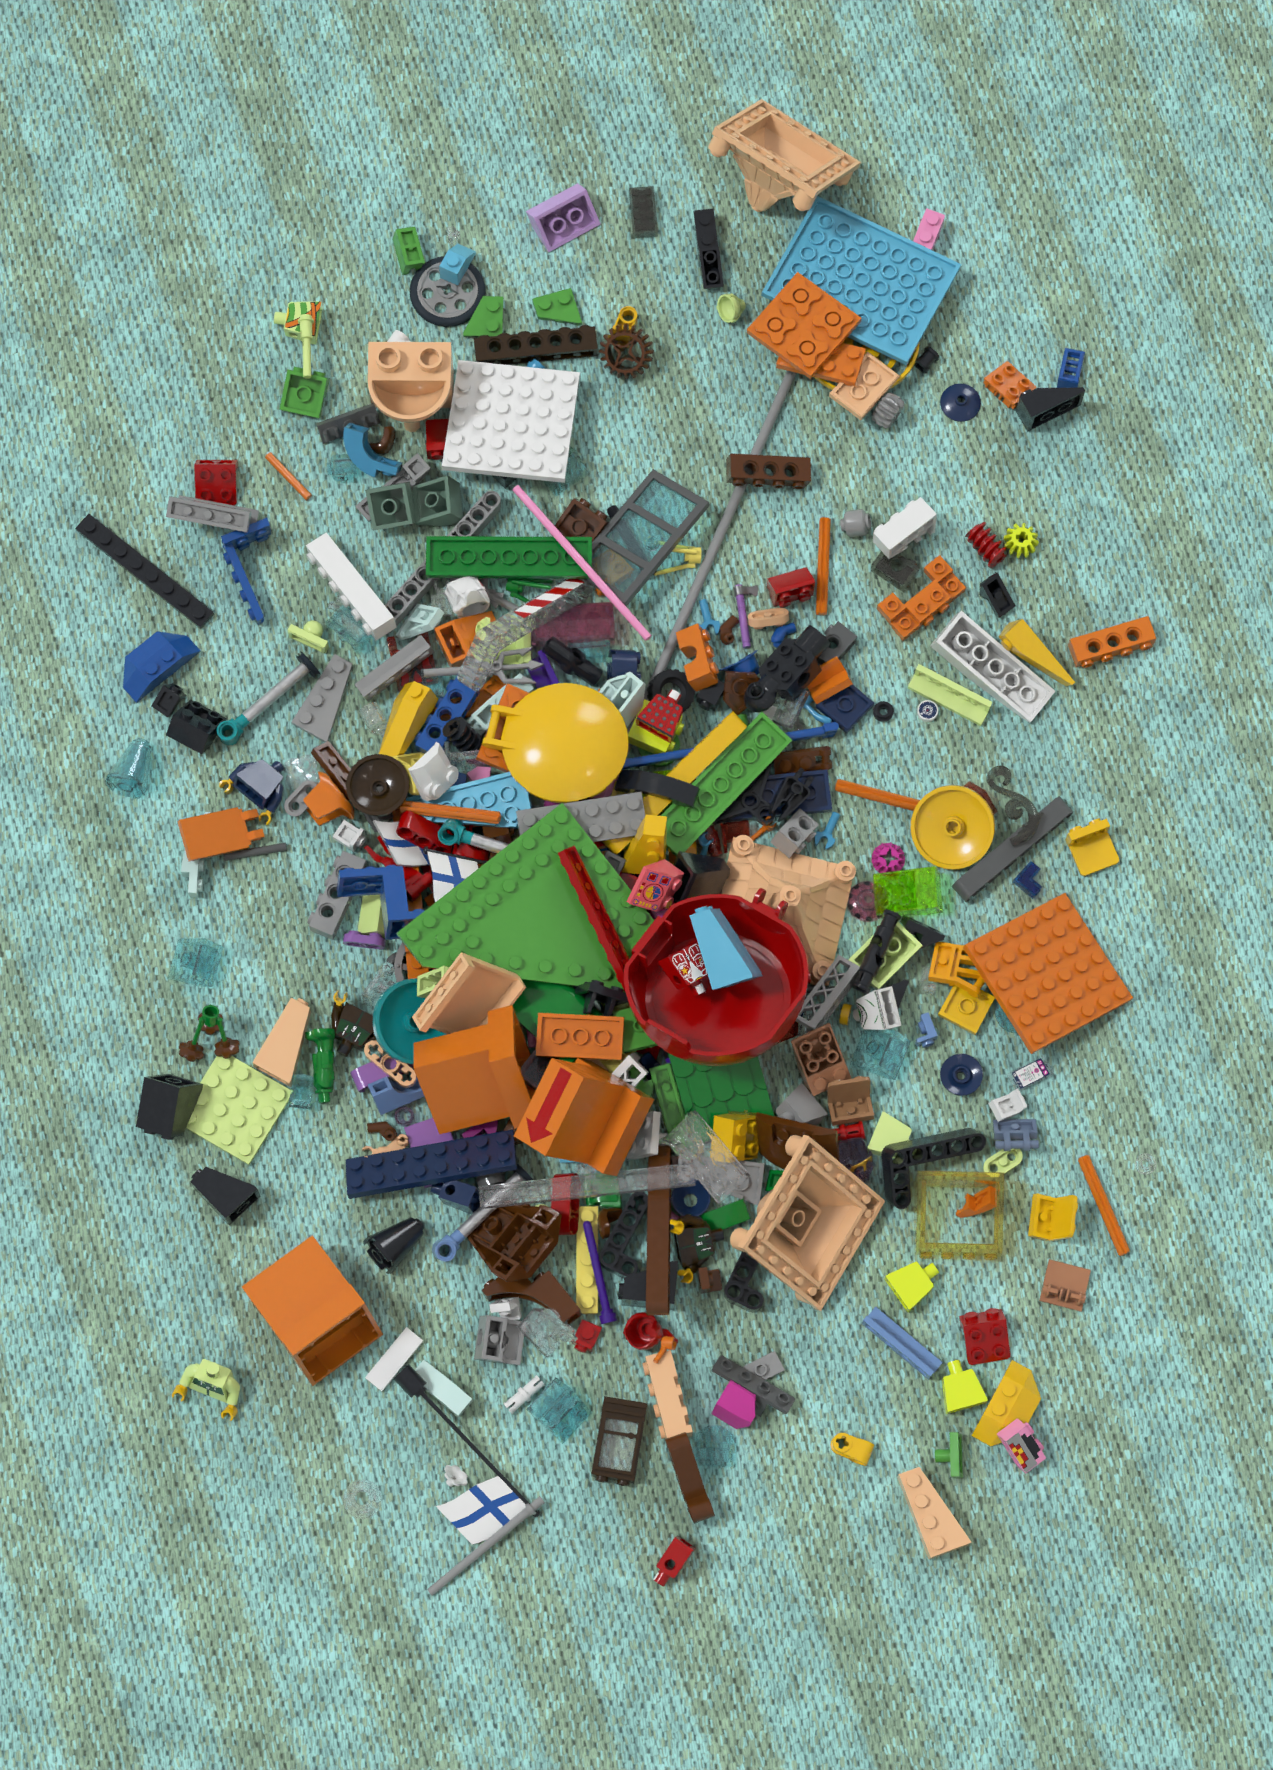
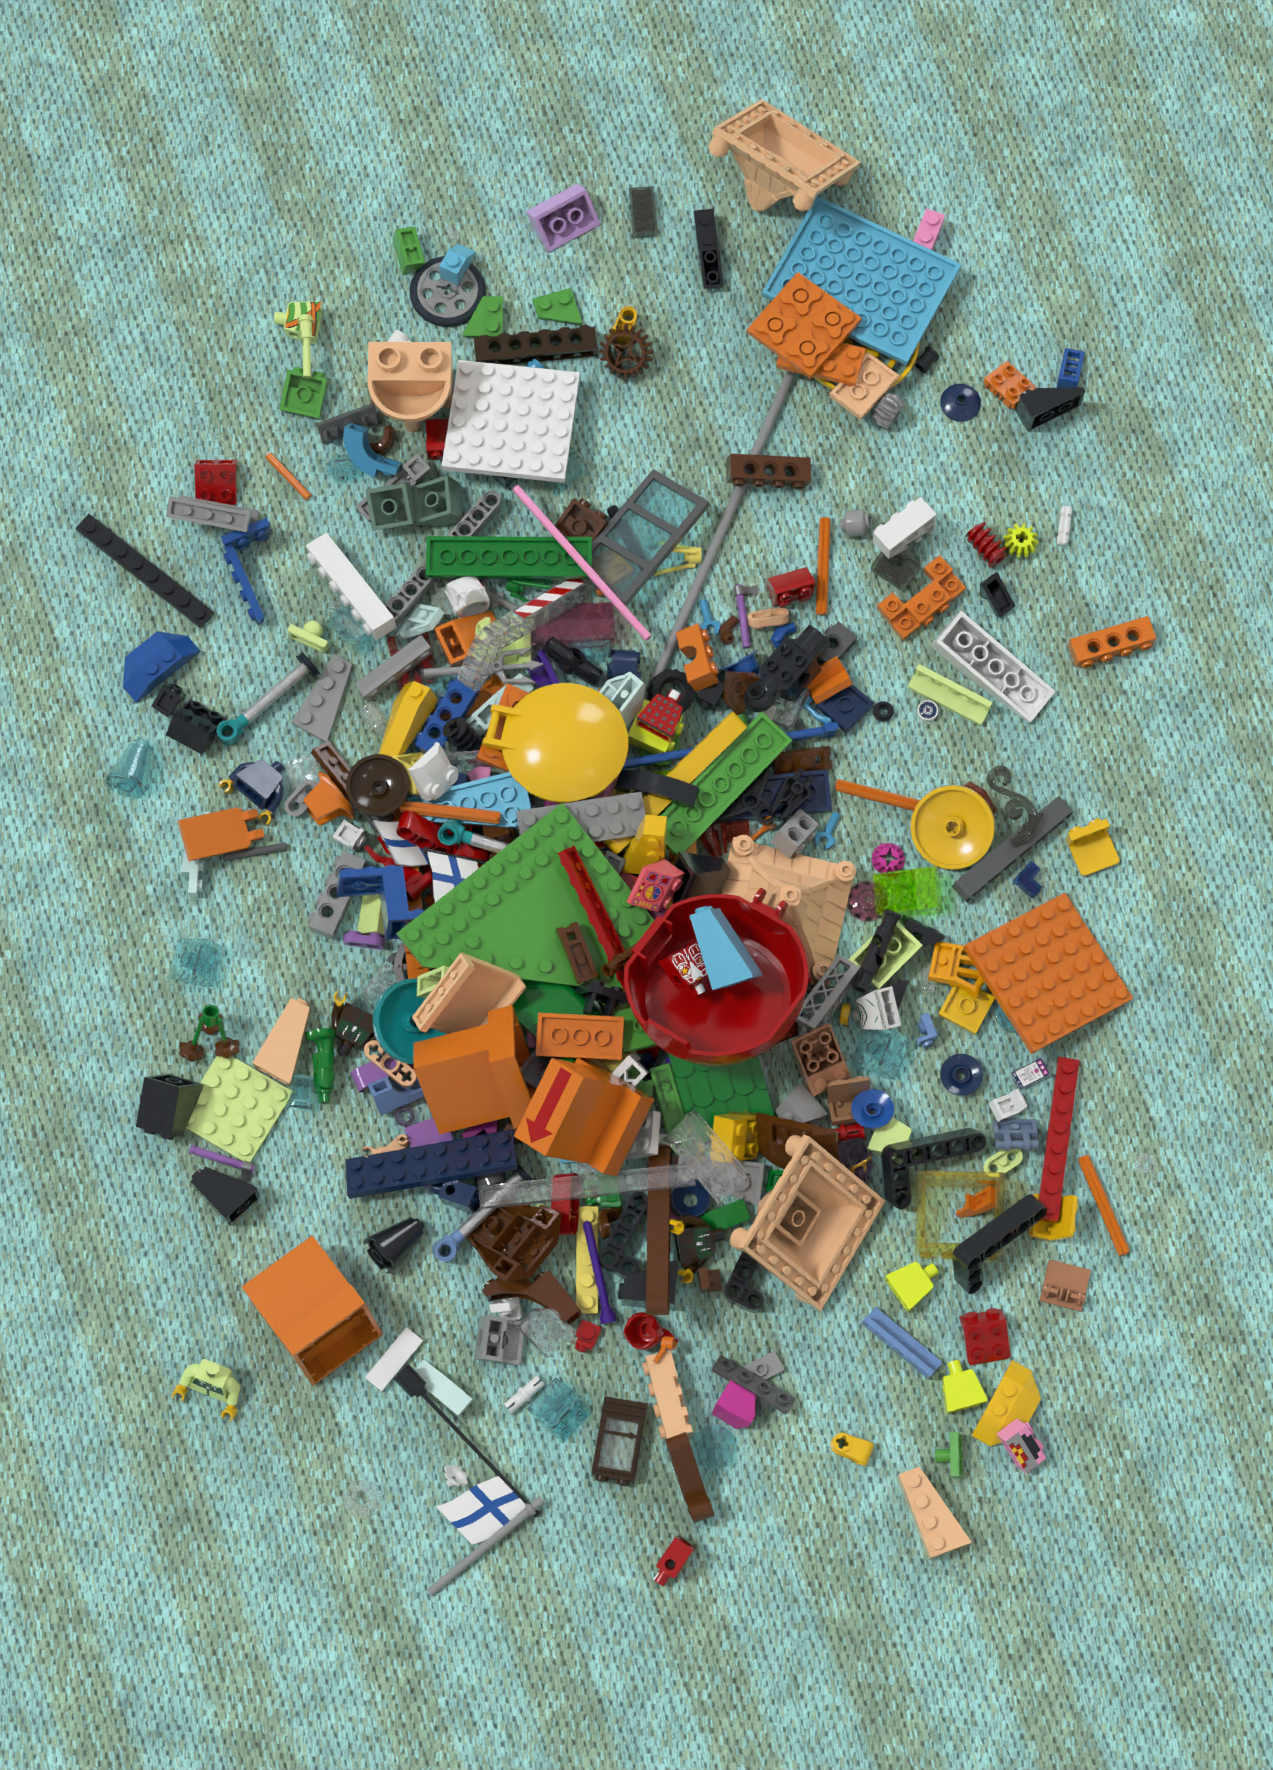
reddish brown arm [367,1121,397,1141] -> none
dark azure piece [699,831,714,856] -> none
yellowish green piece [716,293,746,323] -> none
yellow wedge [998,619,1075,686] -> none
none -> medium lavender piece [189,1145,255,1183]
none -> reddish brown plate [556,921,599,985]
none -> reddish brown pin [601,943,636,977]
none -> blue dish [851,1089,894,1129]
none -> black beam [952,1194,1048,1294]
none -> red plate [1038,1056,1079,1223]
none -> white axle [1057,506,1072,546]

